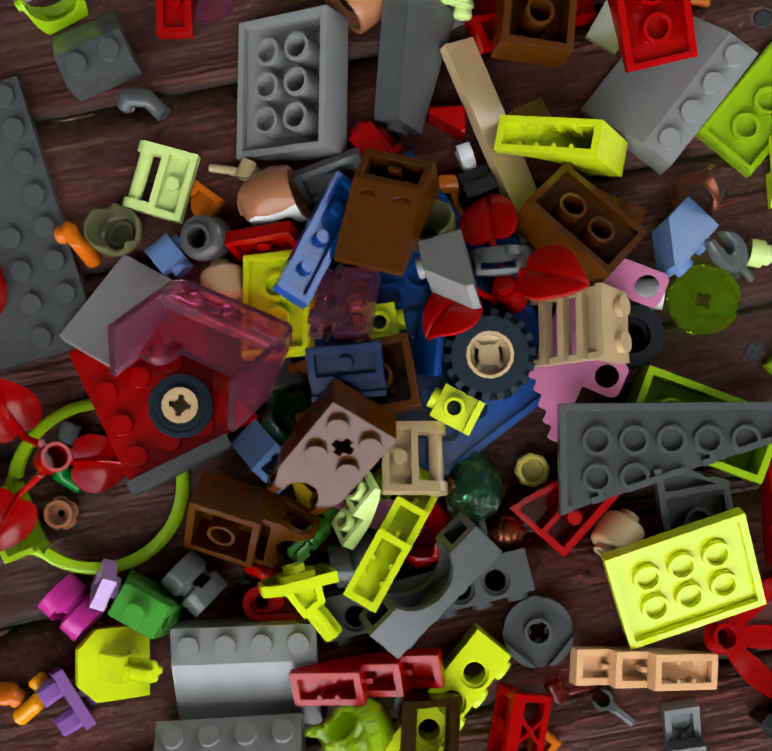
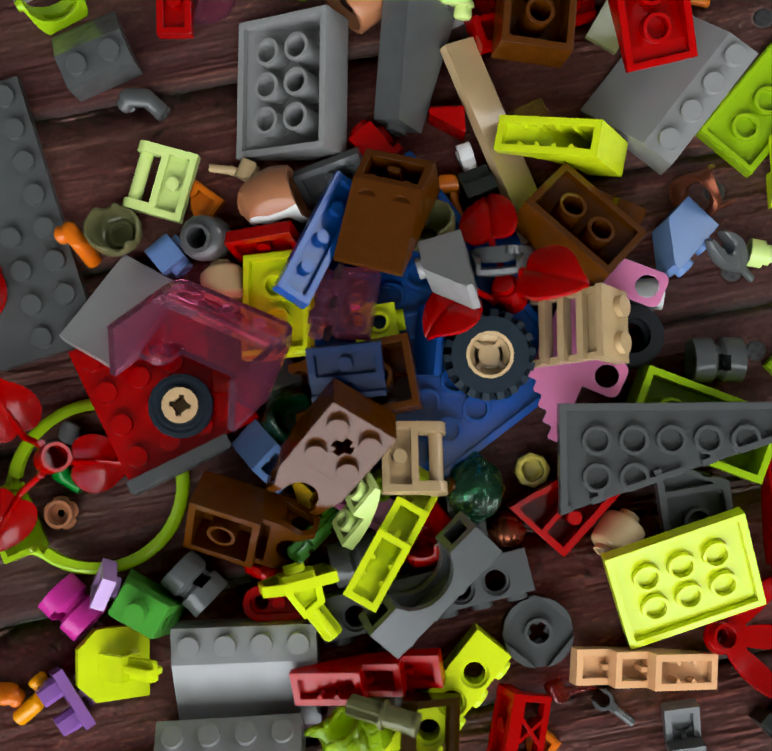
neon yellow brick [426,383,486,436] -> none
clear neon green plate [666,264,741,335] -> none
none -> olive axle [345,694,422,738]
none -> dark grey wheel [684,337,748,383]

